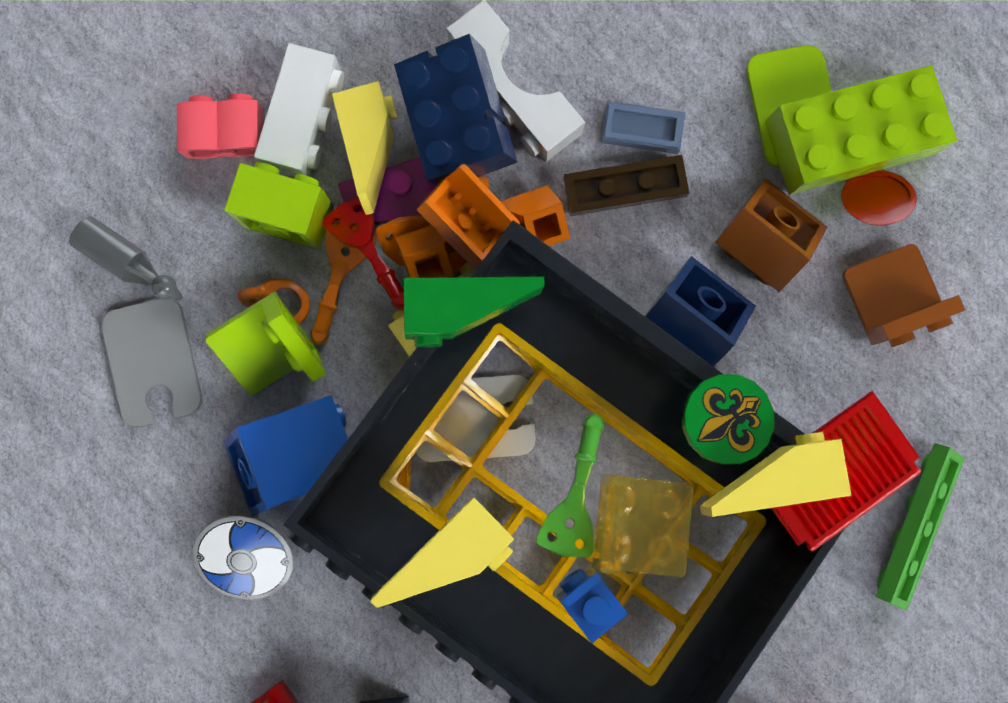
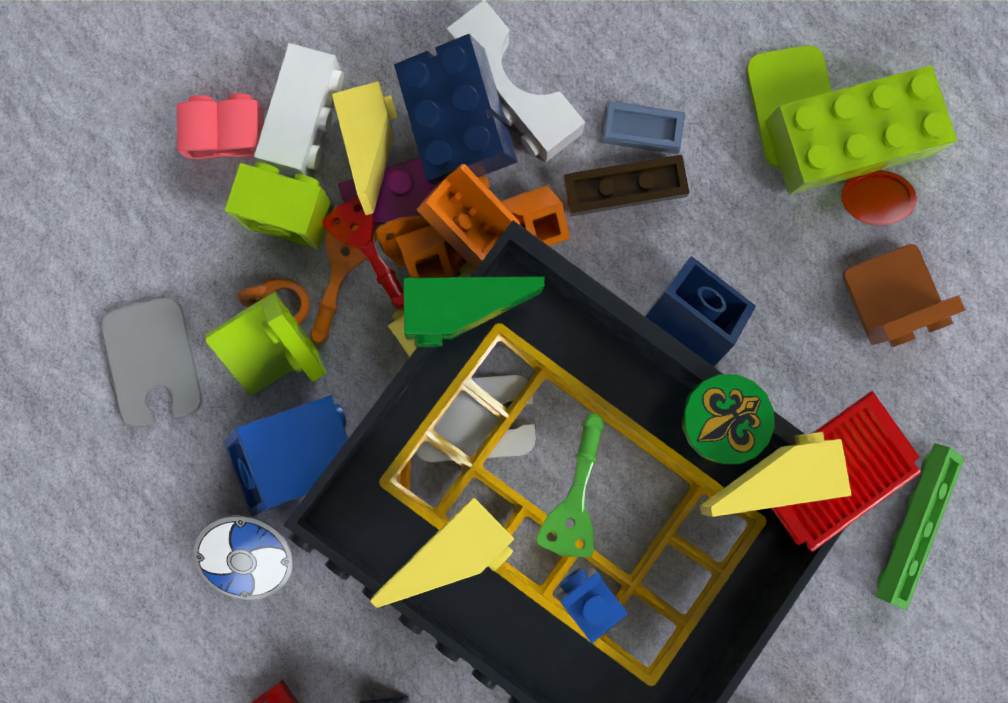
dark grey wheel [69,216,182,300] -> none
clear yellow bracket [592,474,693,577] -> none
dark orange slope [715,178,828,292] -> none

